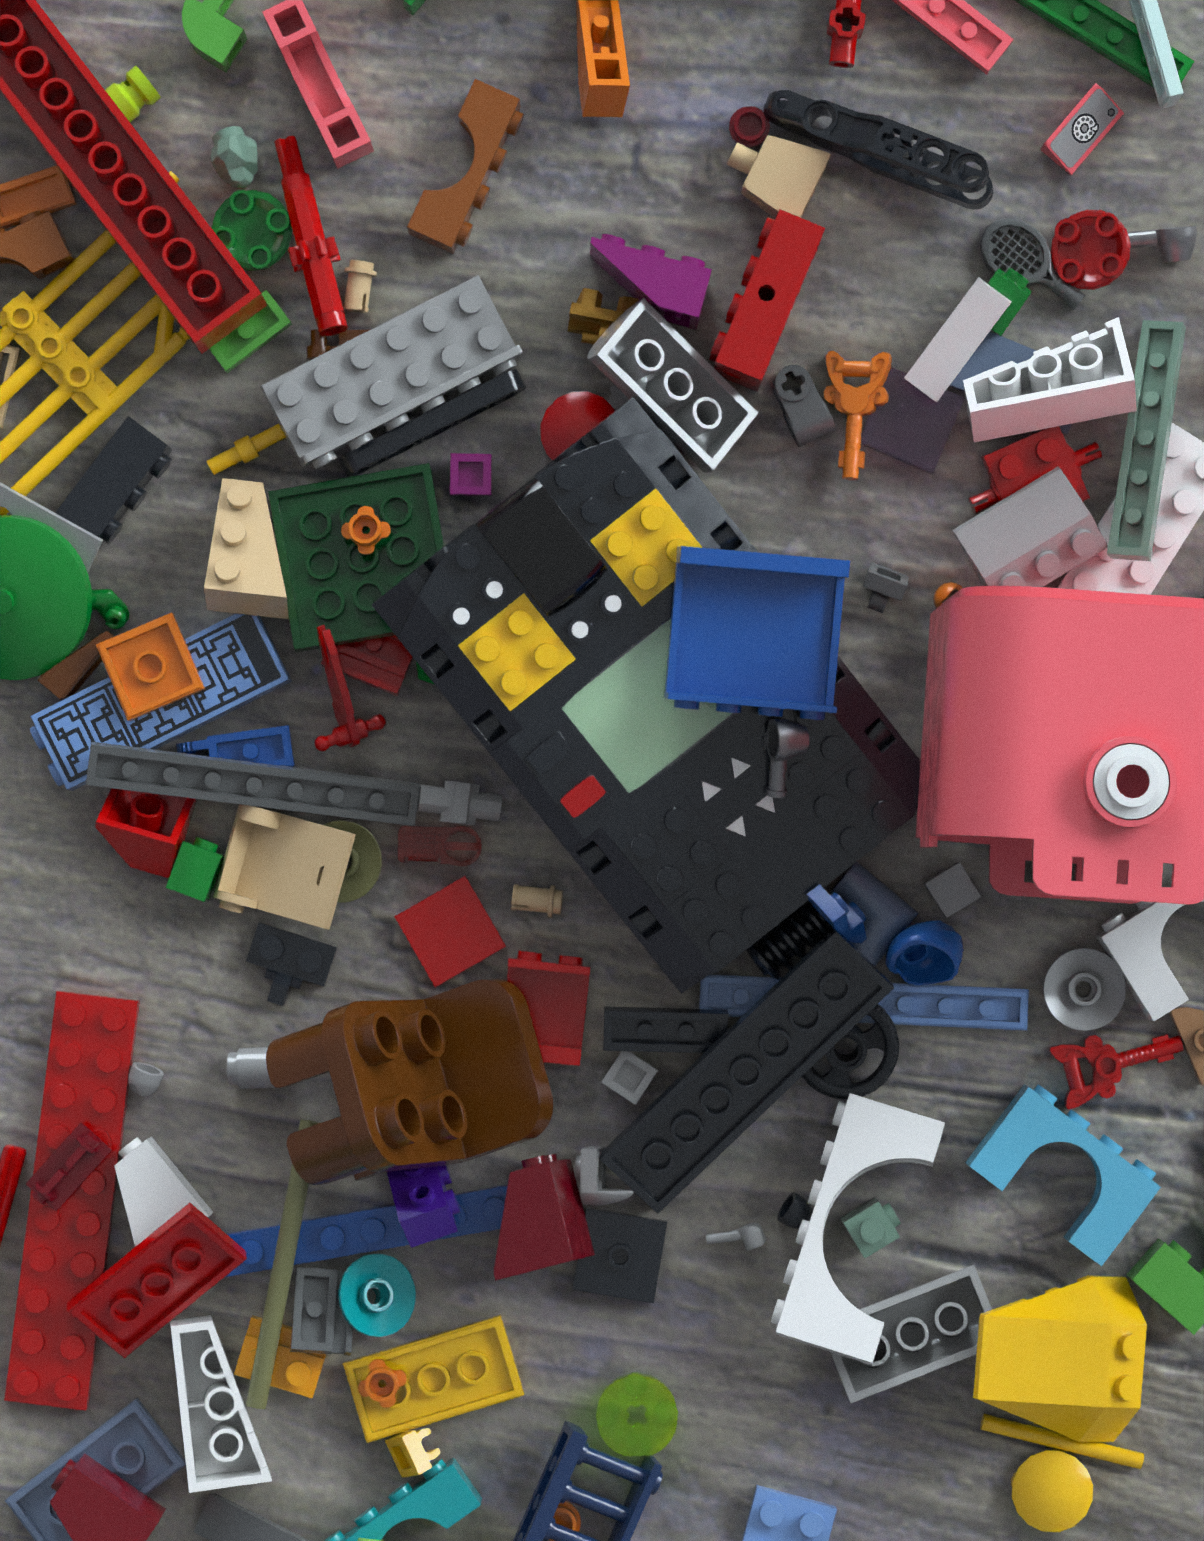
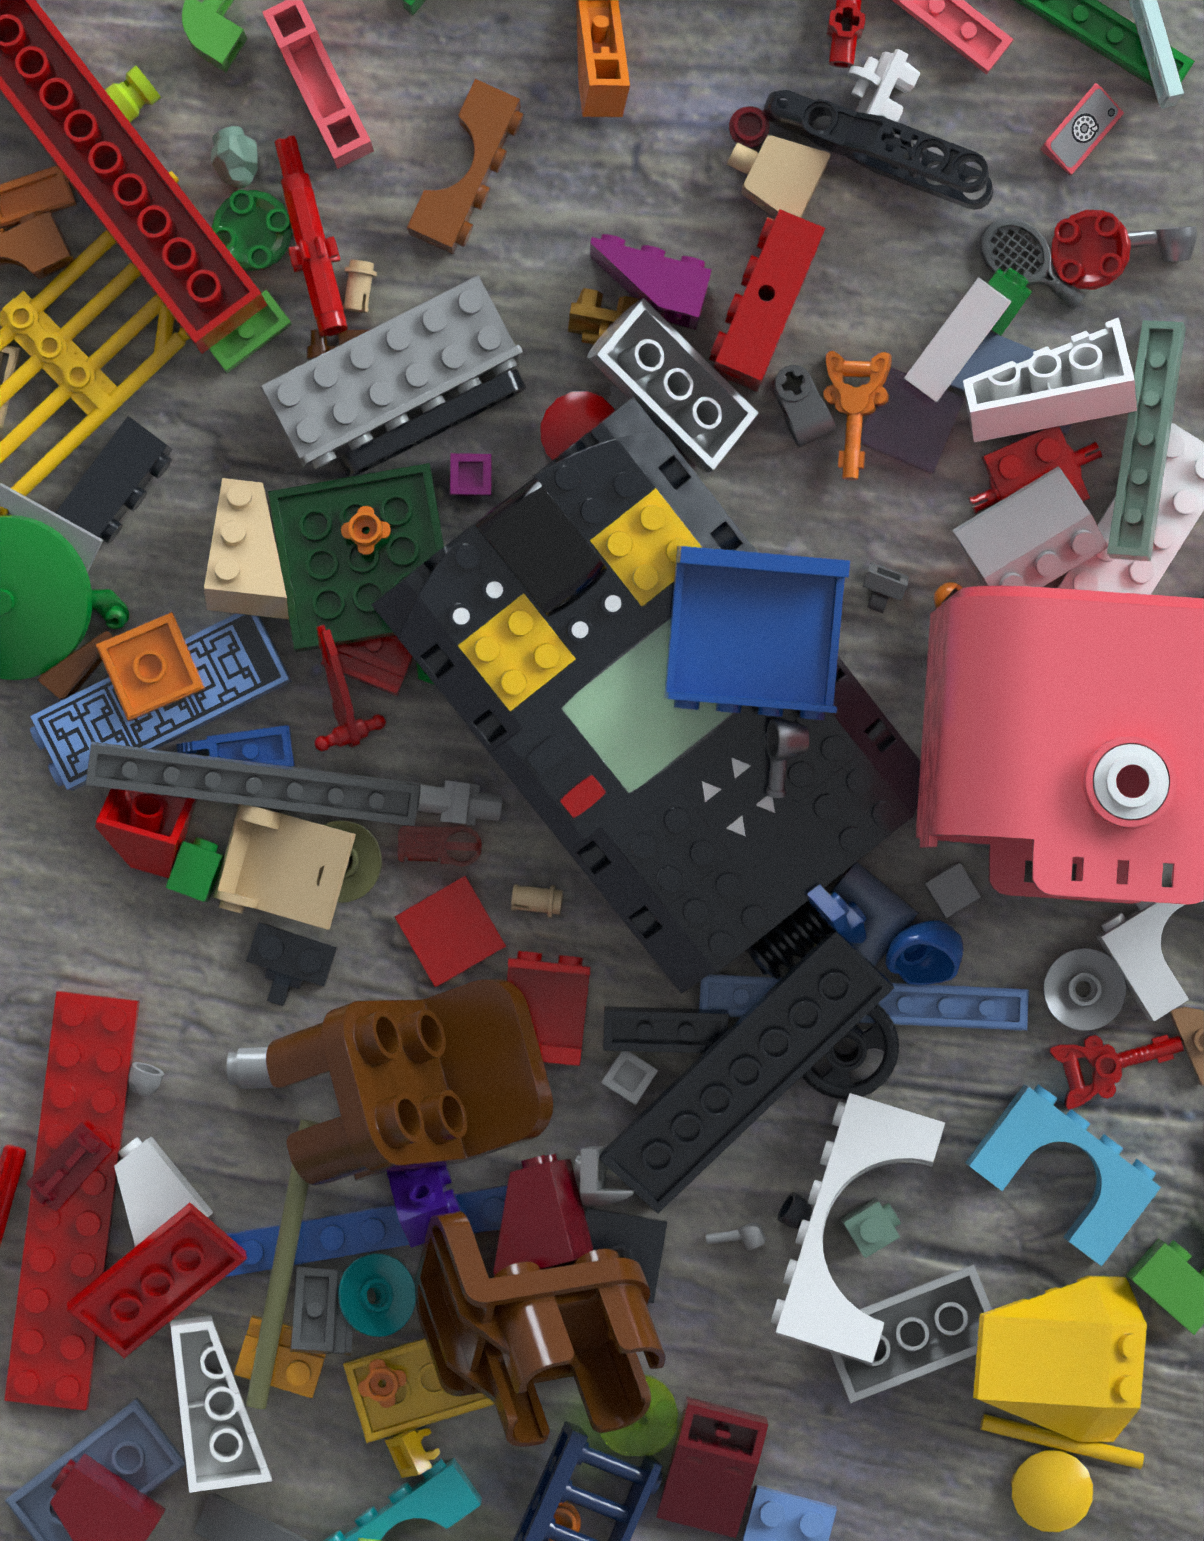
yellow bar [207,423,286,475] -> none
none -> reddish brown piece [415,1211,666,1447]
none -> dark red slope [656,1397,769,1538]
none -> white hips [847,49,920,122]

